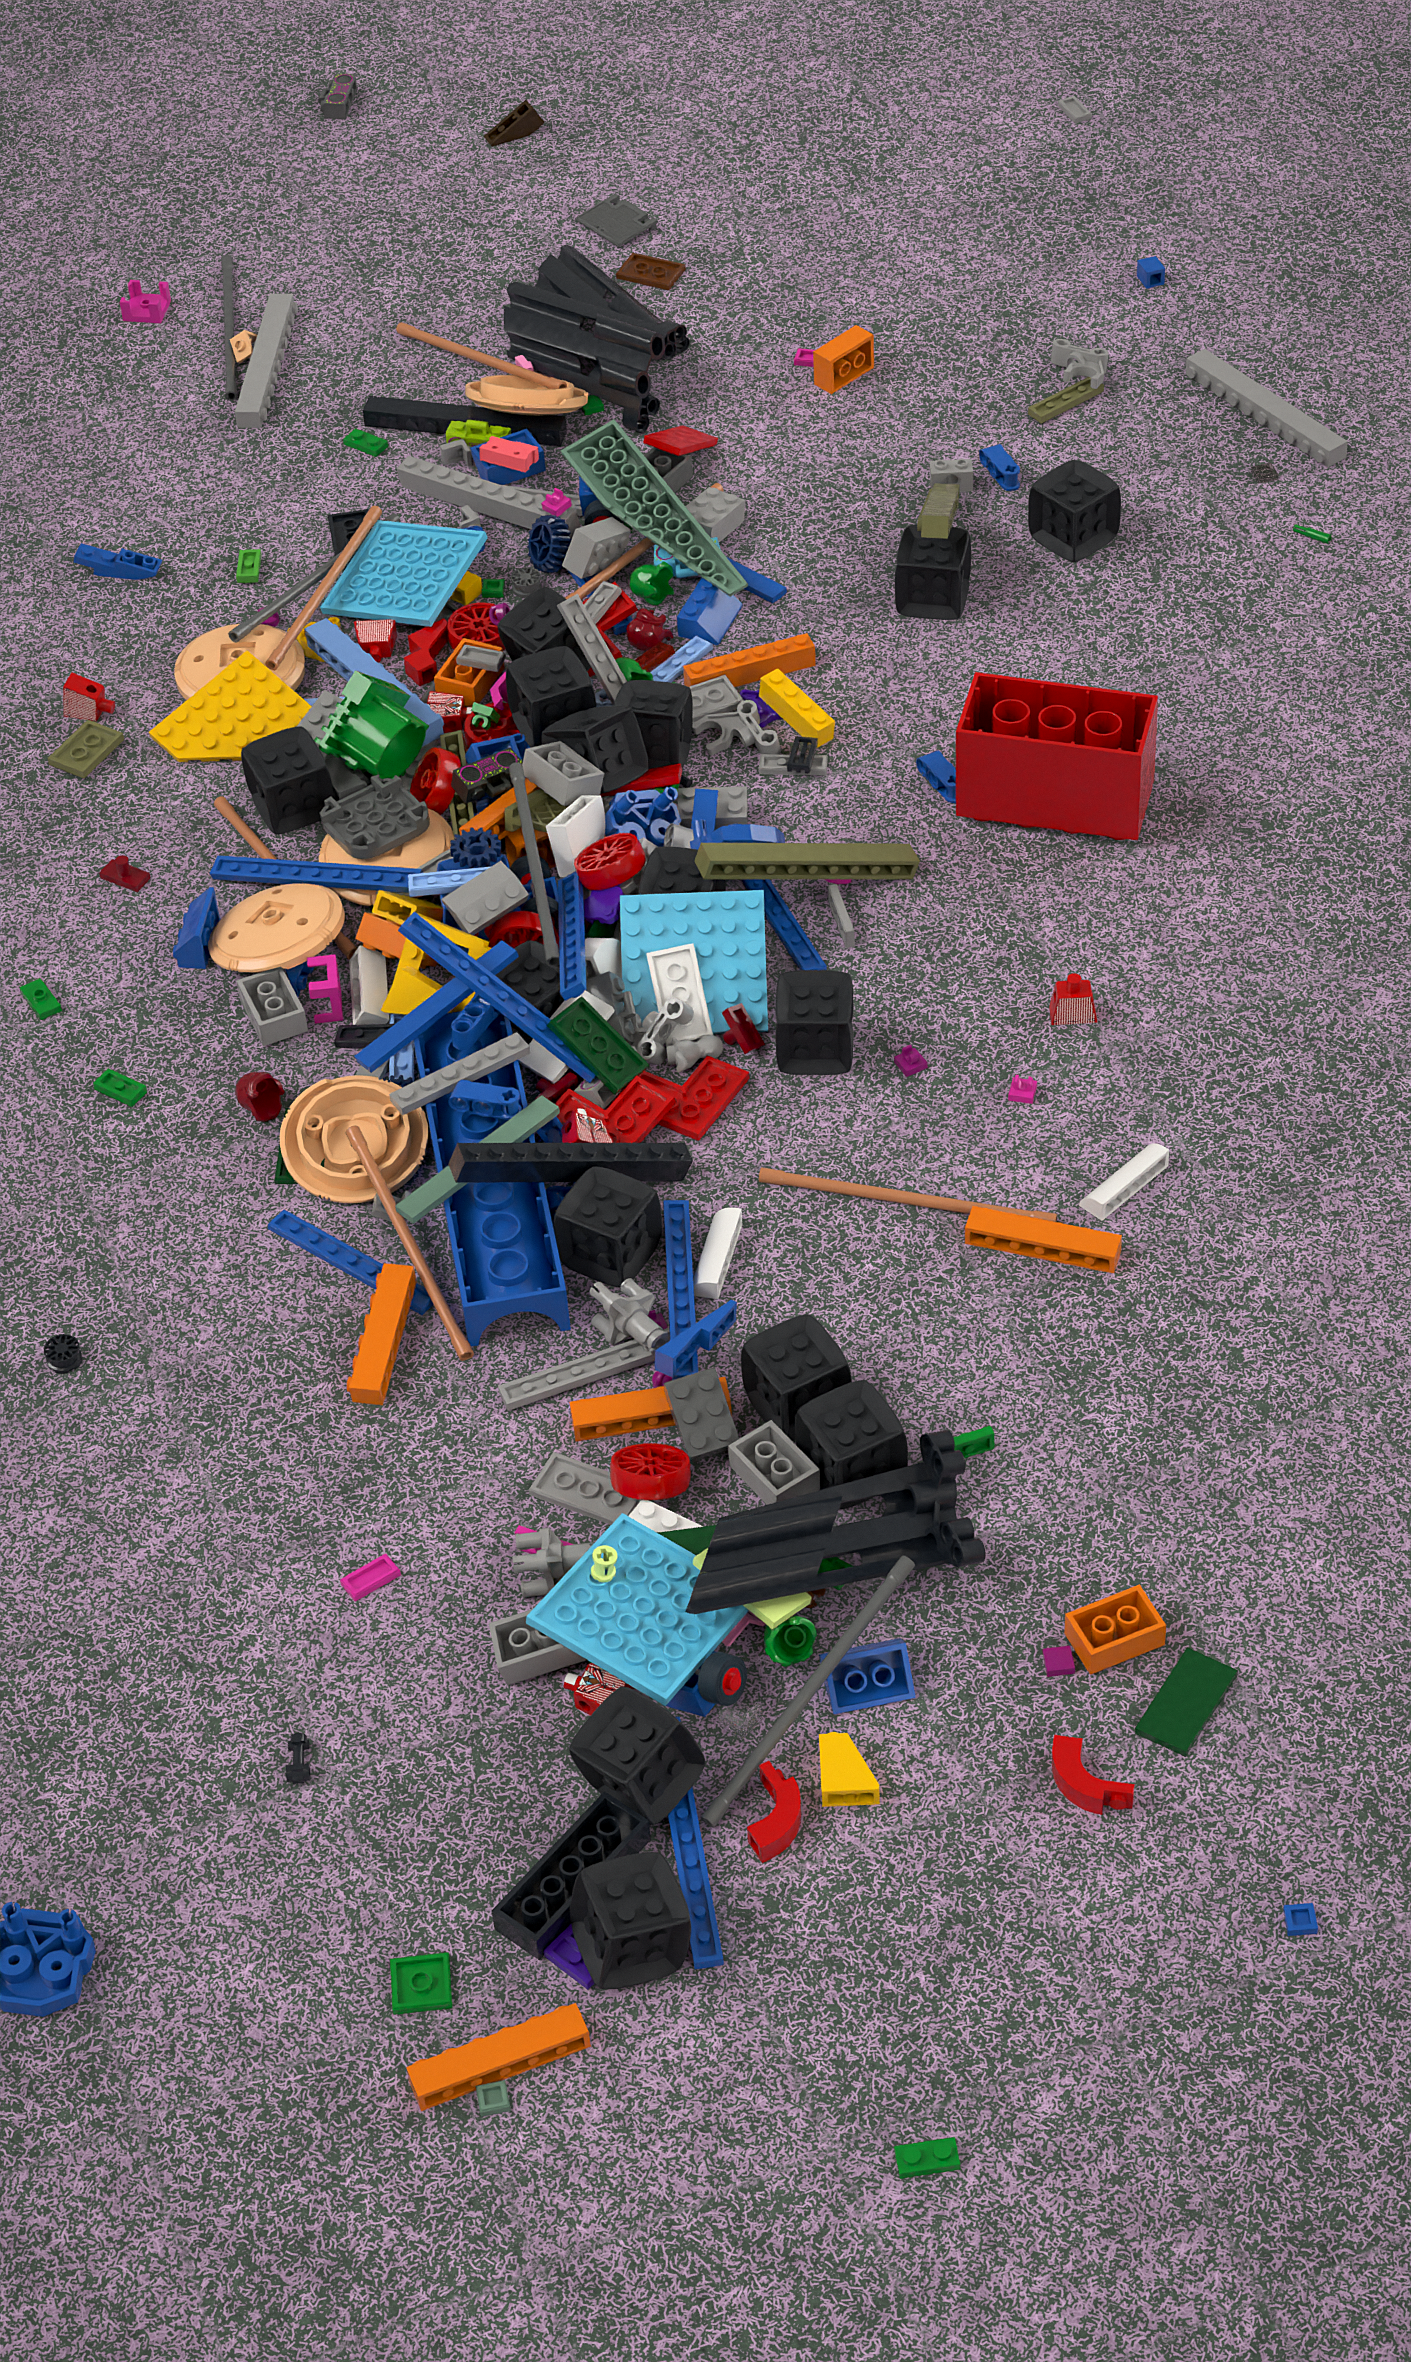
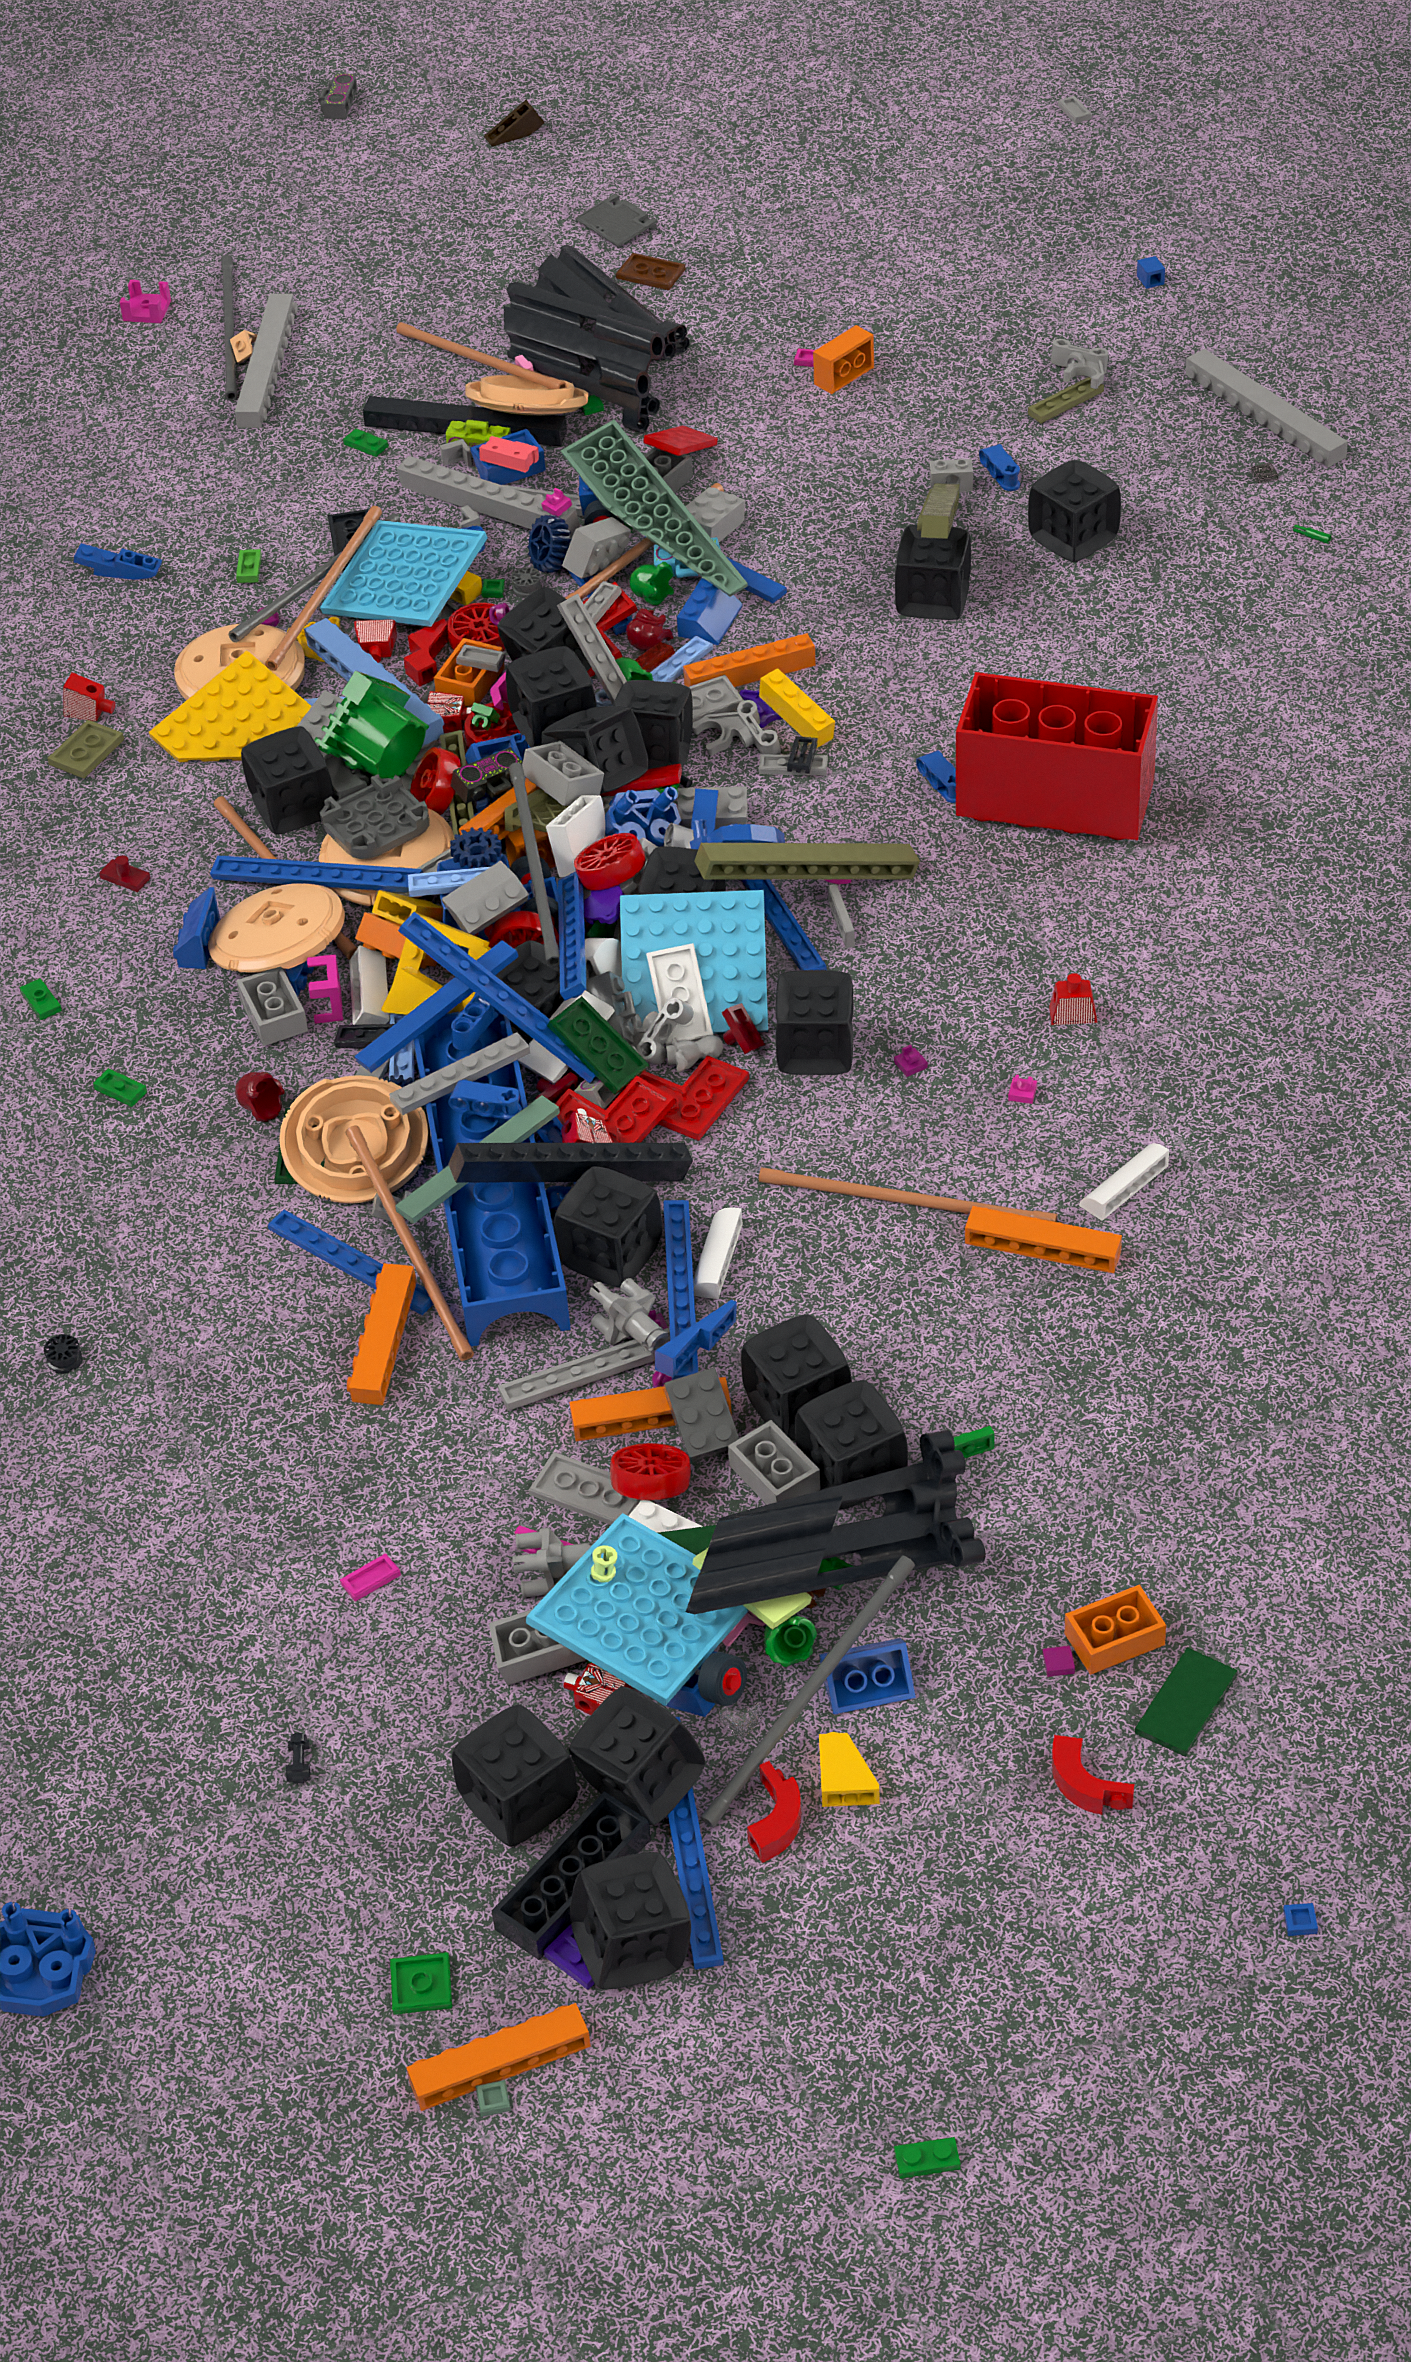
none -> black piece [452,1704,577,1847]

